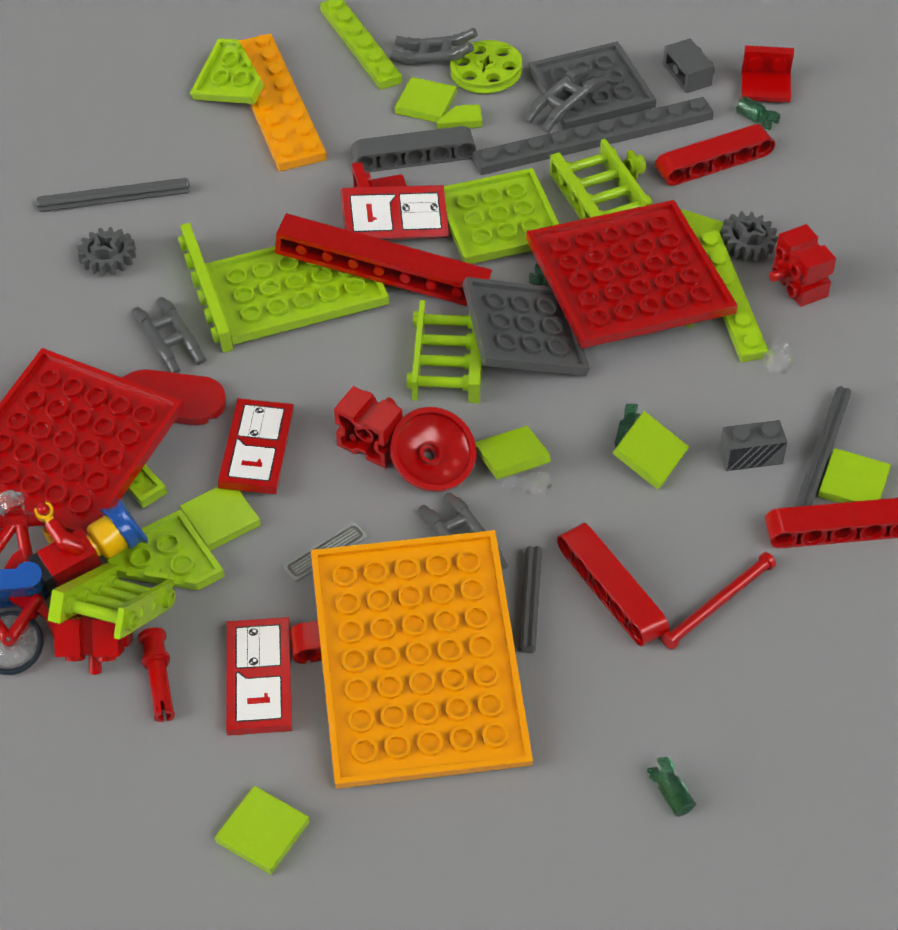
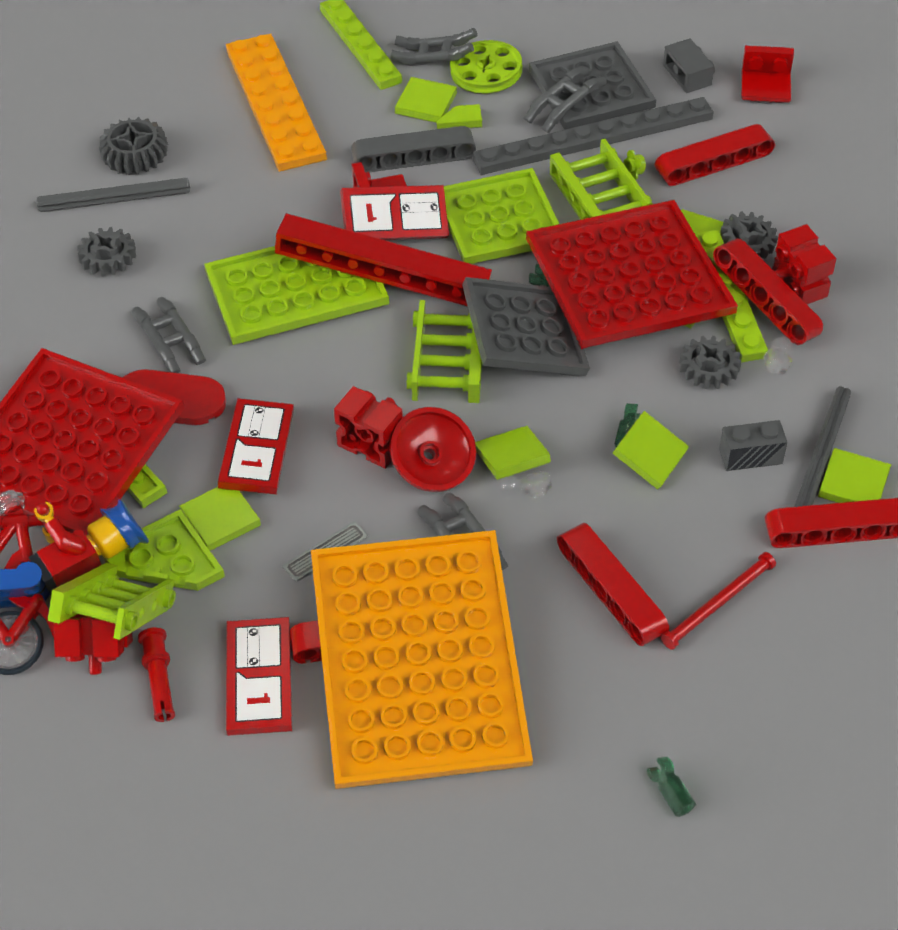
lime plate [178,222,233,353] -> none
lime plate [190,38,264,104] -> none
lime tile [215,785,310,875] -> none
dark grey axle [519,546,542,653] -> none
clear green bar [736,96,780,130] -> none
none -> dark grey gear [99,117,168,175]
none -> dark grey gear [679,336,741,389]
none -> red beam [713,238,823,345]

